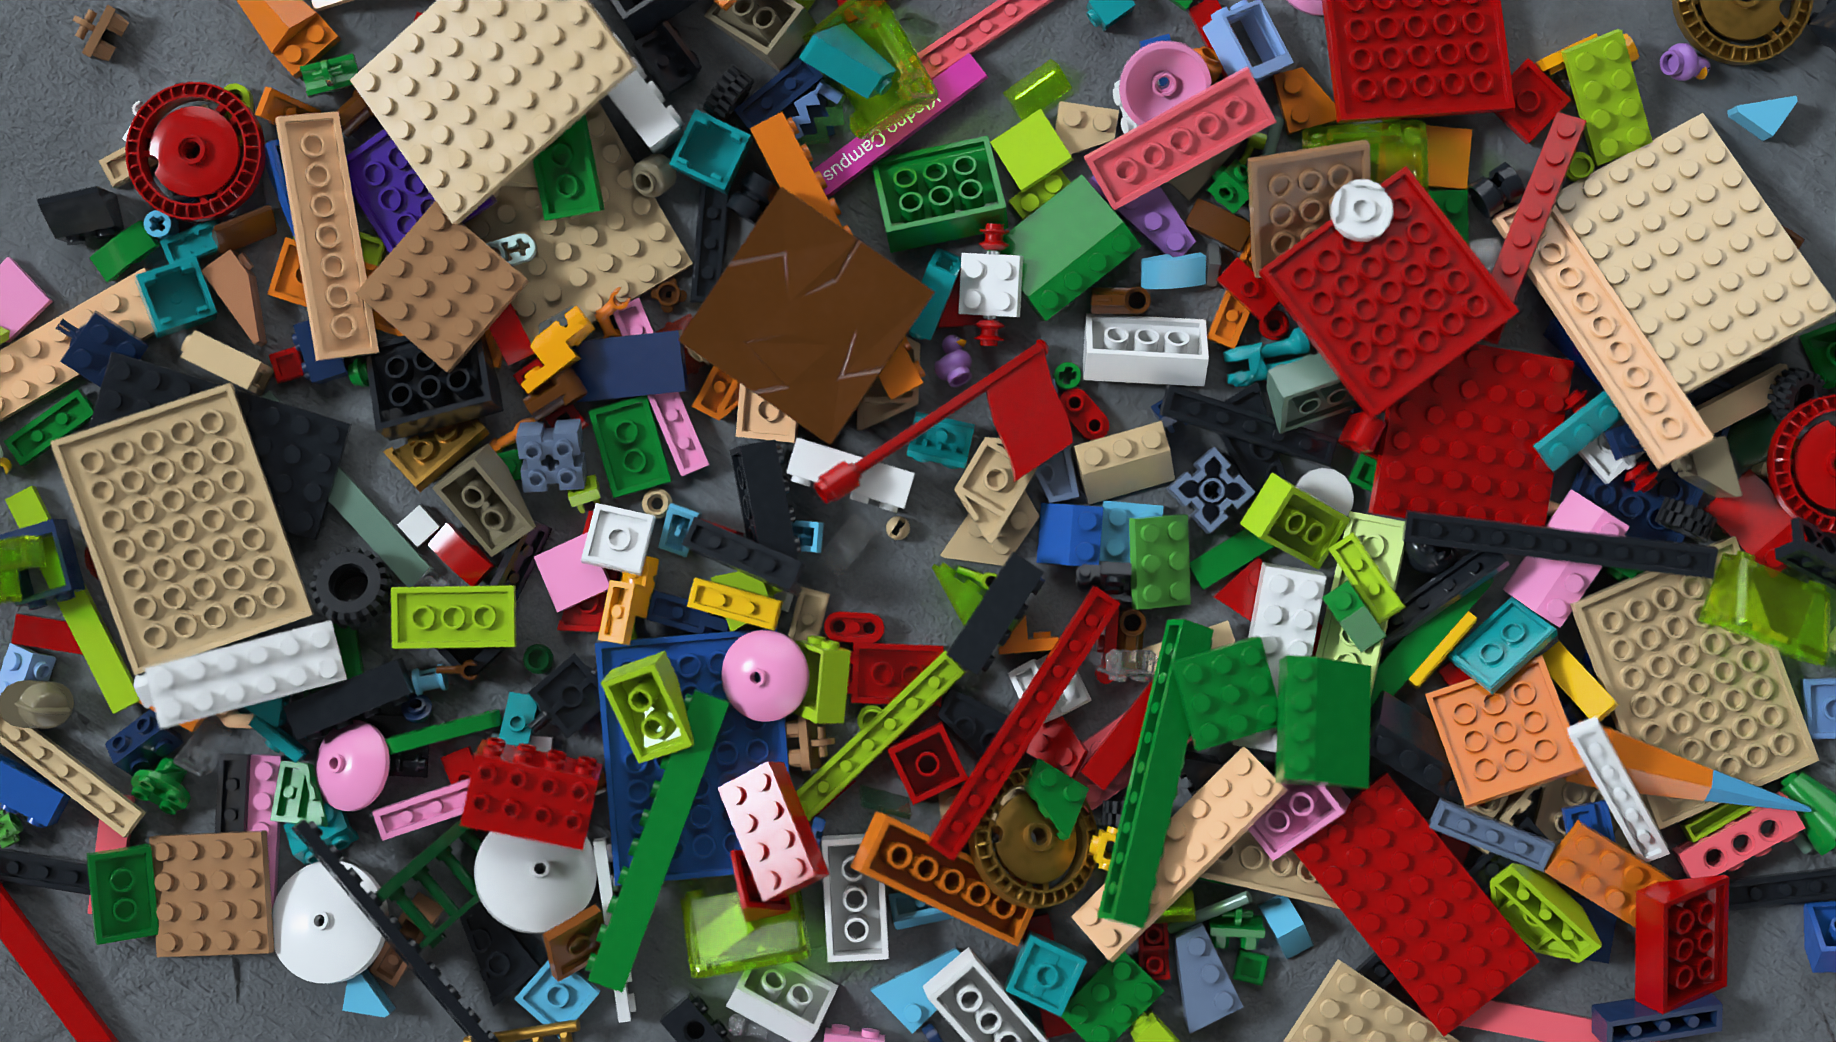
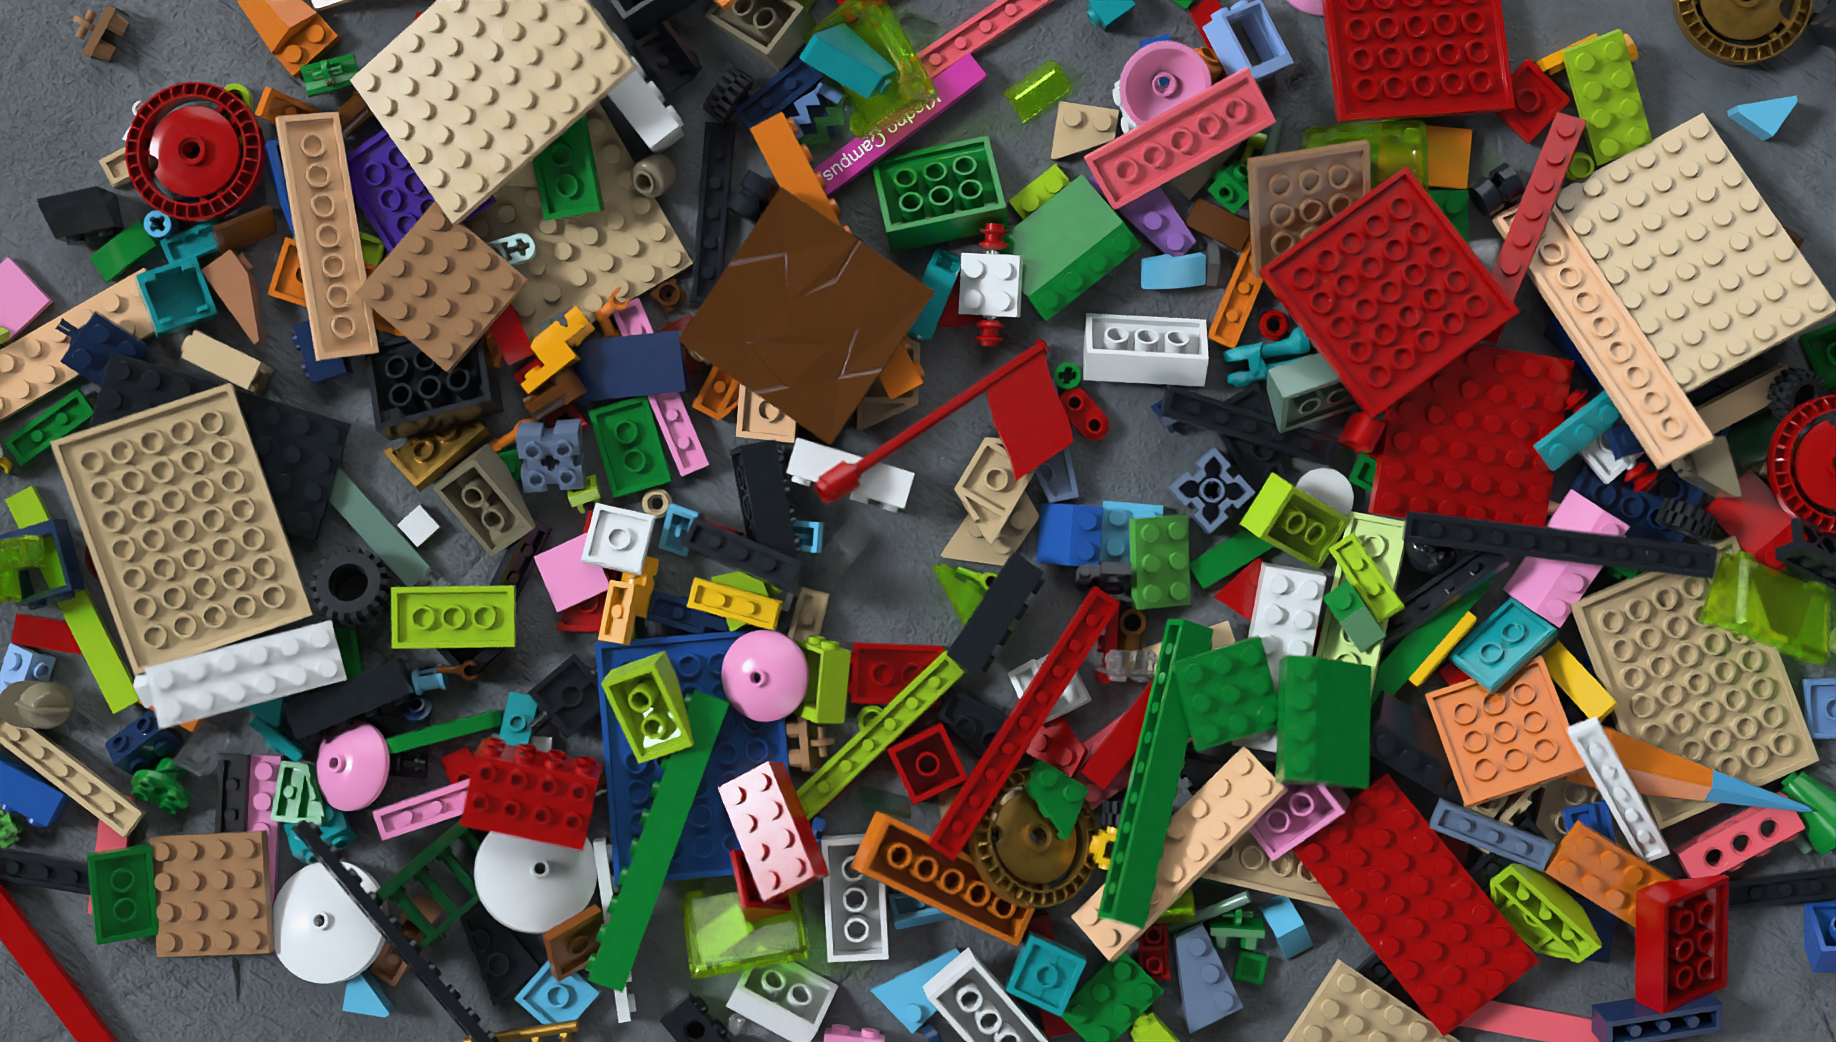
light nougat arm [216,709,256,729] -> none
red tile [269,346,305,384] -> none
green plate [348,357,369,388] -> none
red slope [428,523,495,586] -> none
dark green plate [523,644,554,674] -> none
teal container [669,109,753,195] -> none
red plate [824,611,884,643] -> none
tan hinge [886,516,910,540] -> none
teal bracket [906,412,975,469] -> none
medium lavender animal [934,335,972,387] -> none
lime tile [990,109,1073,193] -> none
orange slope [997,615,1059,655] -> none
tan slope [1072,421,1175,505] -> none
reddish brown piece [1091,287,1151,316] -> none
red plate [1216,257,1279,321] -> none
orange wing [1272,67,1337,135] -> none
white tile [1330,180,1393,241] -> none
medium lavender animal [1660,43,1710,81] -> none
lime piece [1679,803,1756,842] -> none

